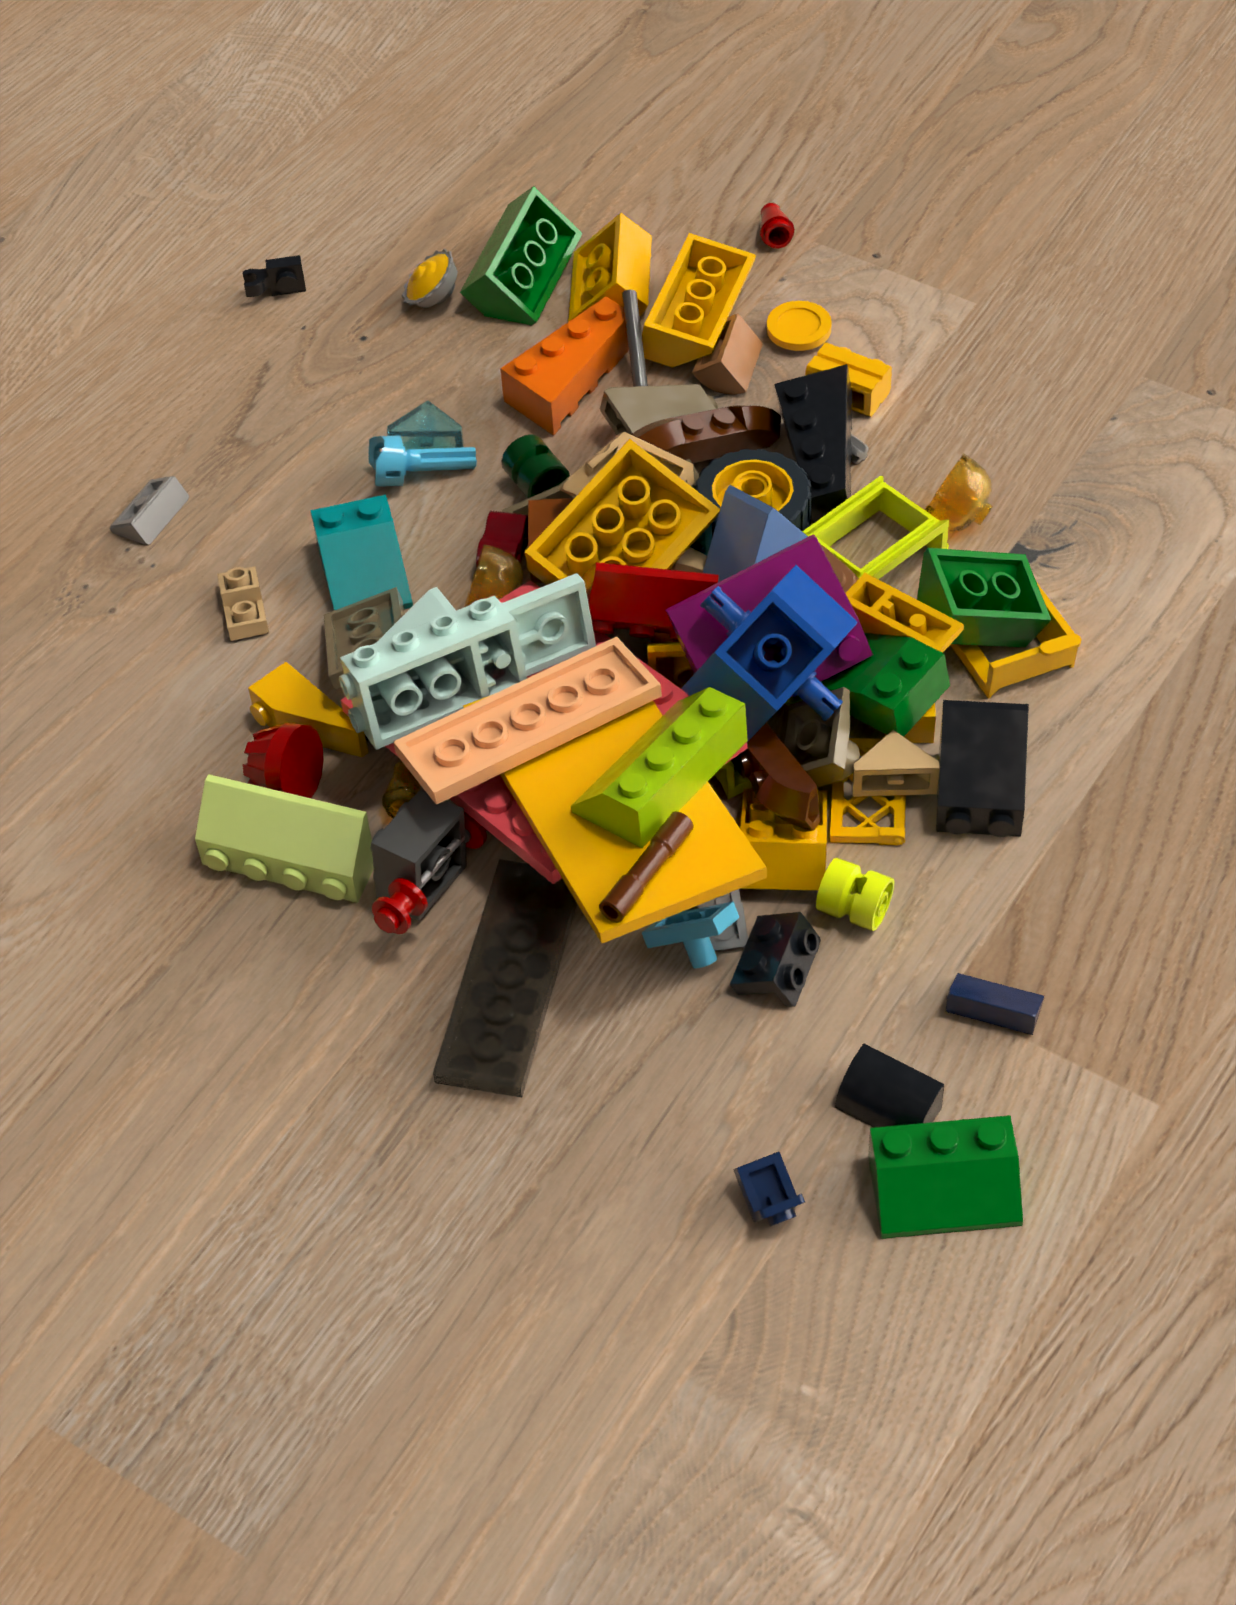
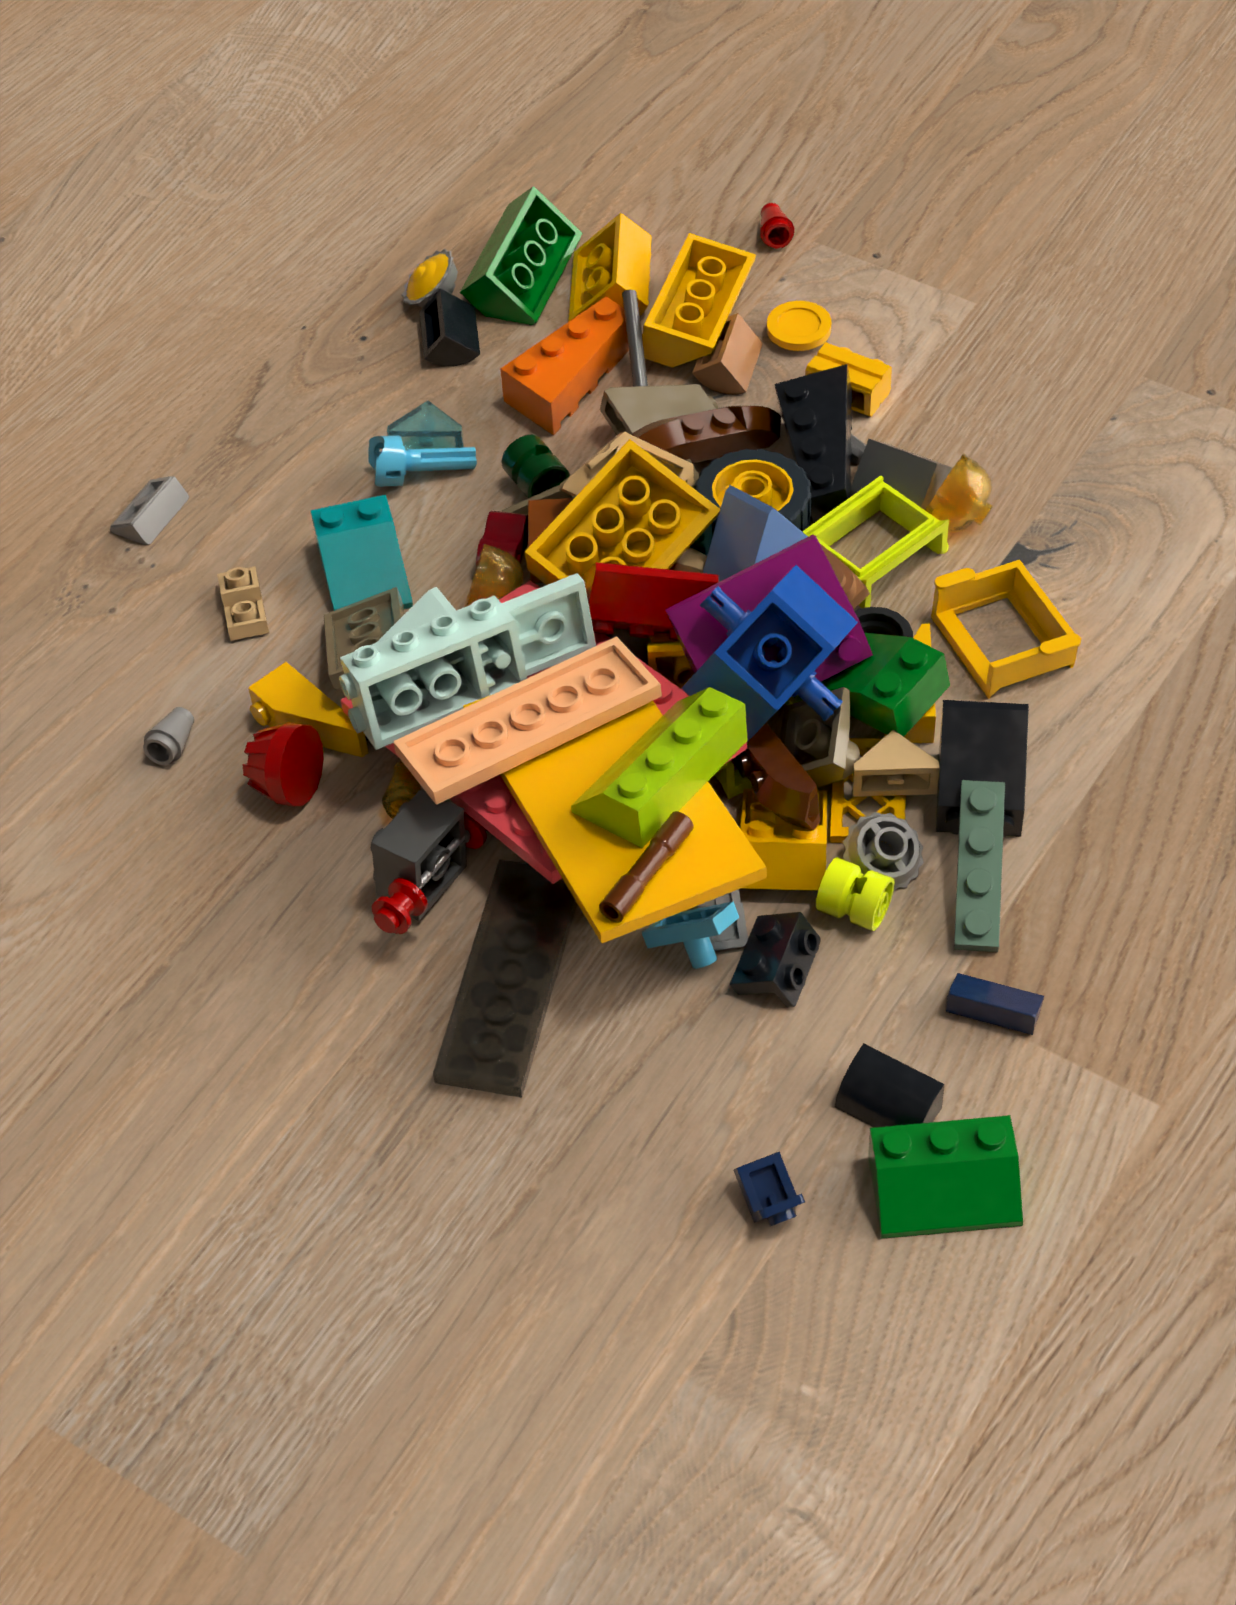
yellowish green slope [195,774,374,903] -> none
black plate [242,255,306,297] -> none
yellow slope [845,573,964,653] -> none
green slope [917,548,1051,648] -> none
none -> light grey cone [143,707,194,765]
none -> black brick [419,288,480,366]
none -> light grey piece [843,812,924,891]
none -> dark grey slope [851,438,952,510]
none -> sand green plate [954,780,1005,952]

